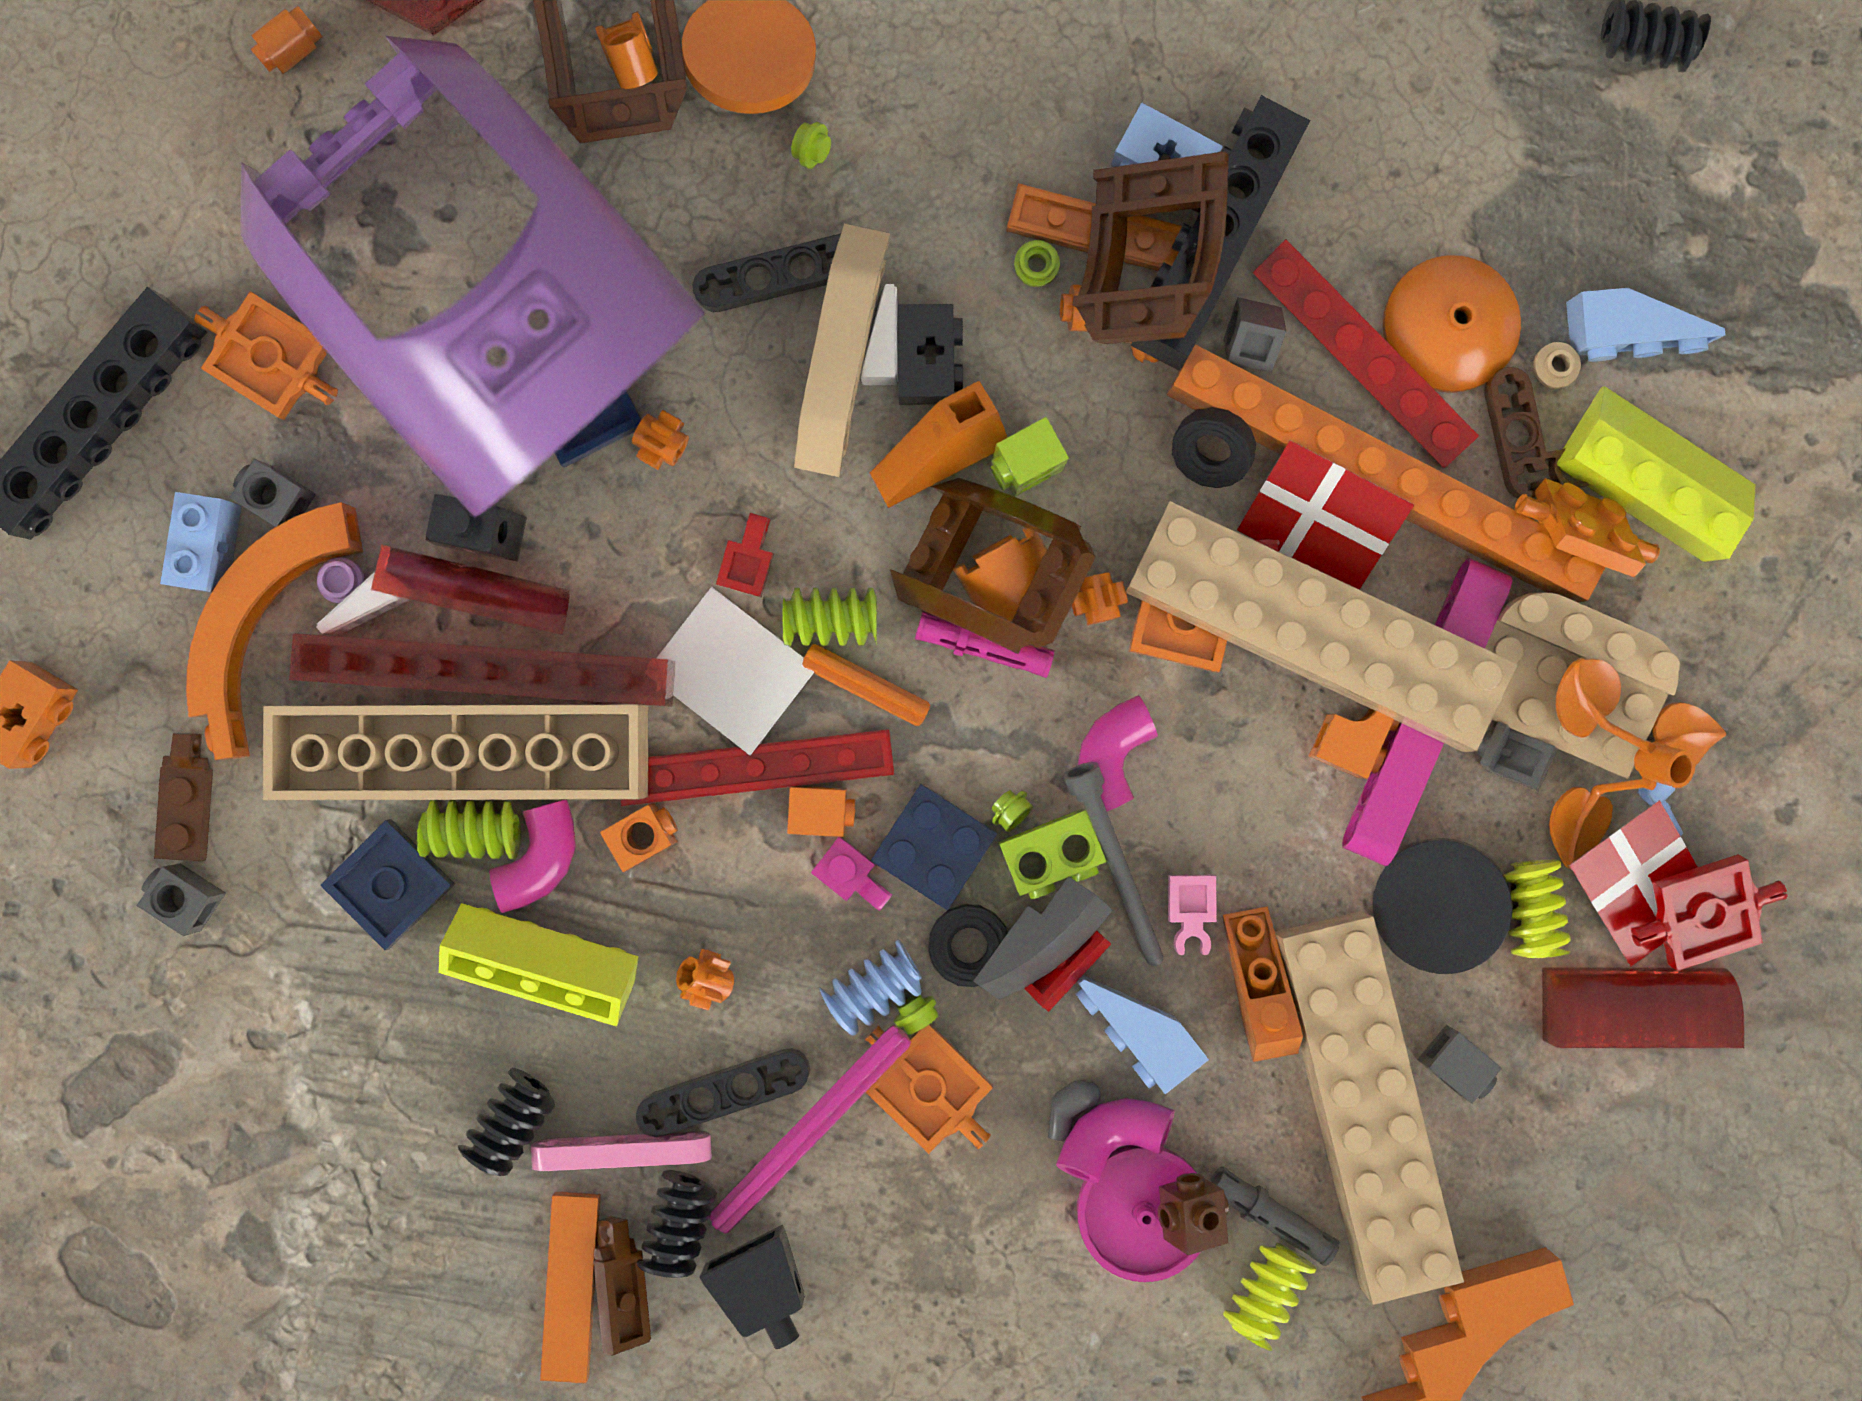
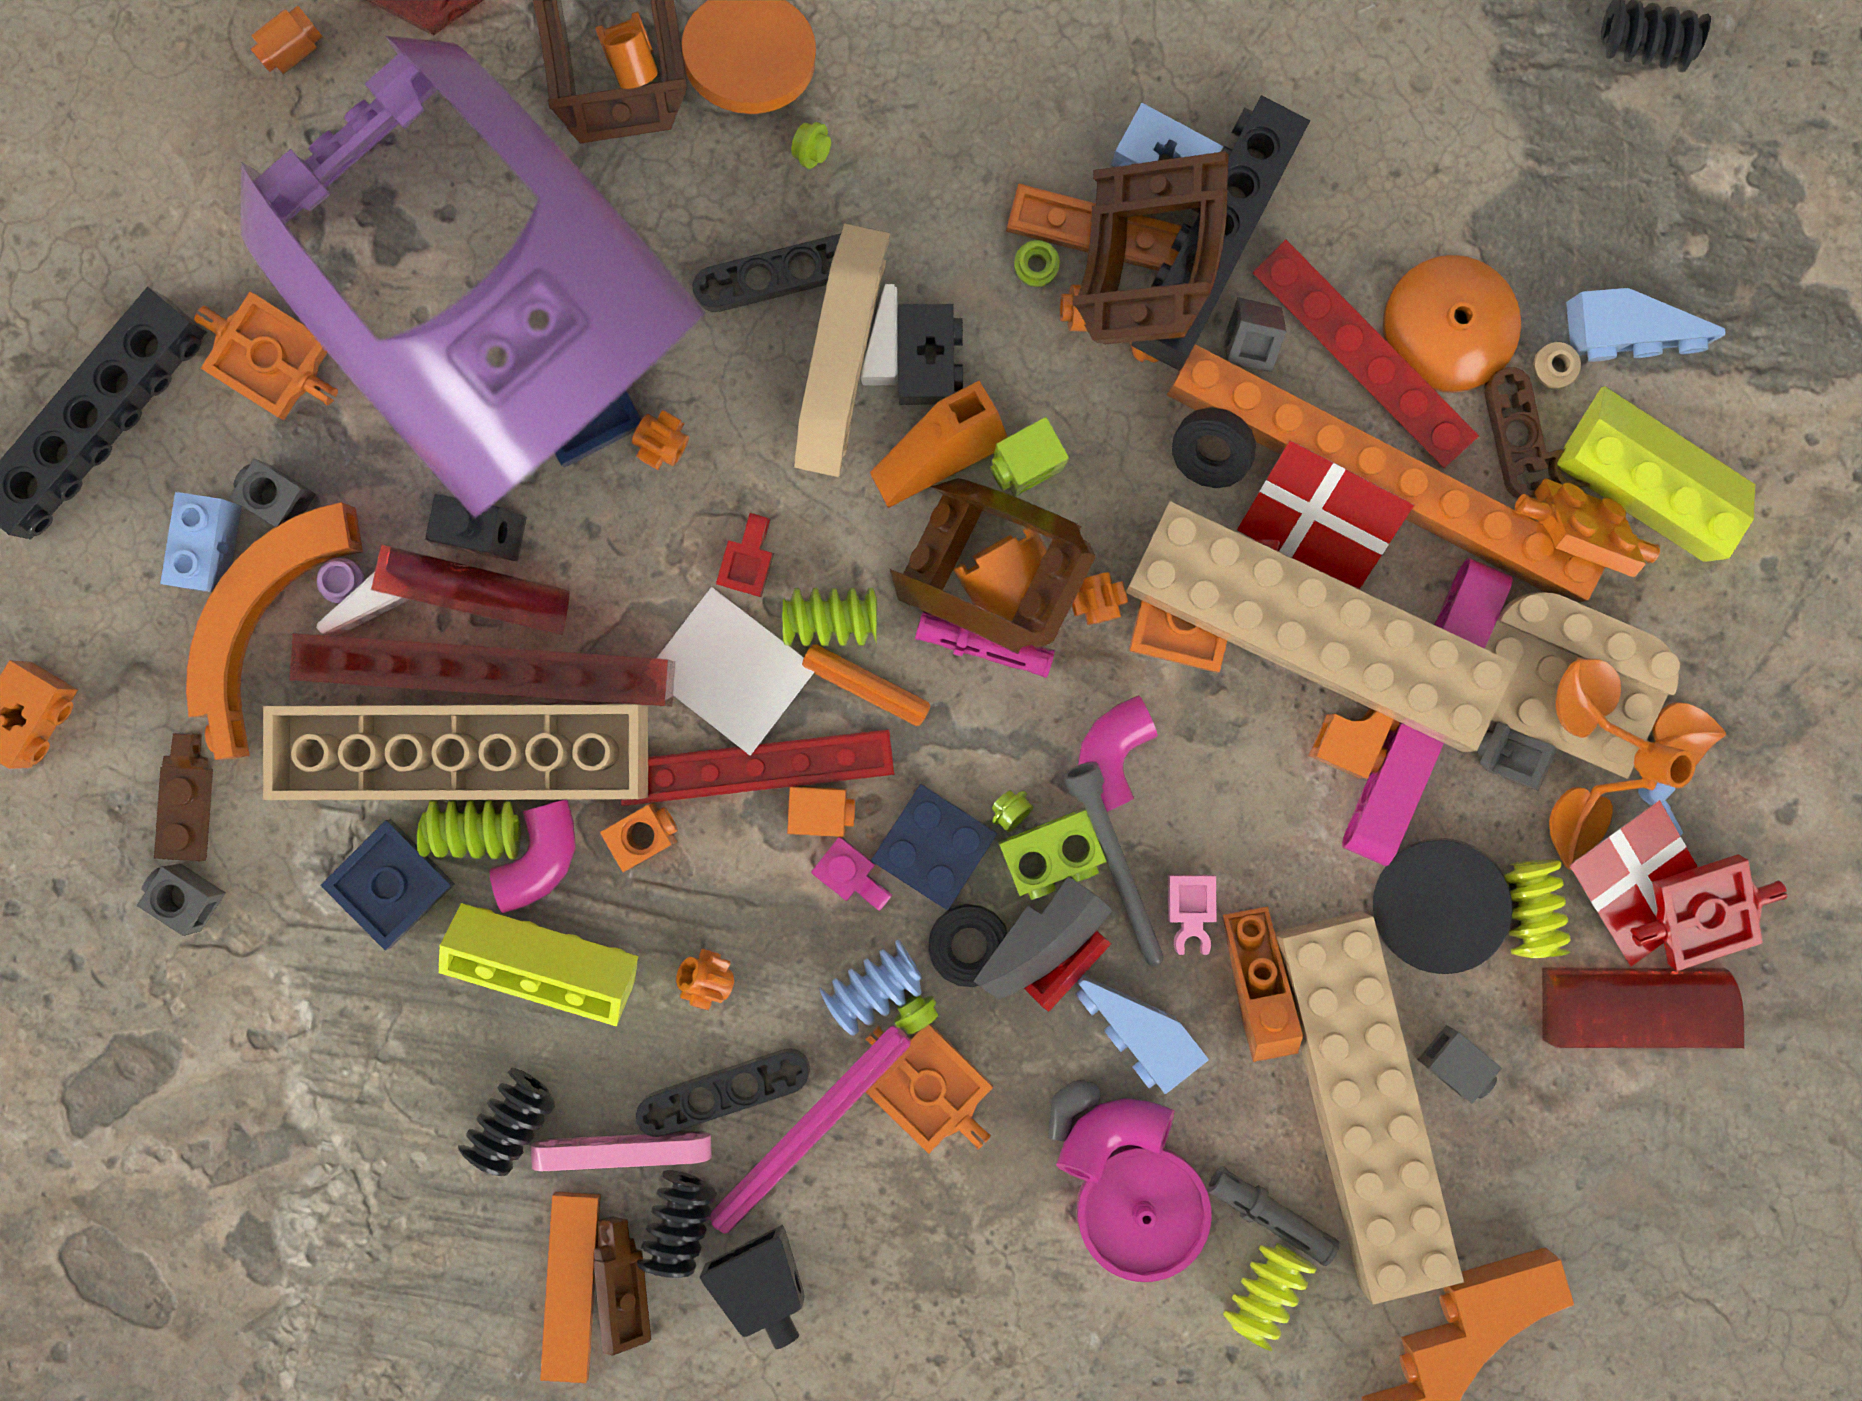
reddish brown brick [1157,1173,1229,1256] -> none

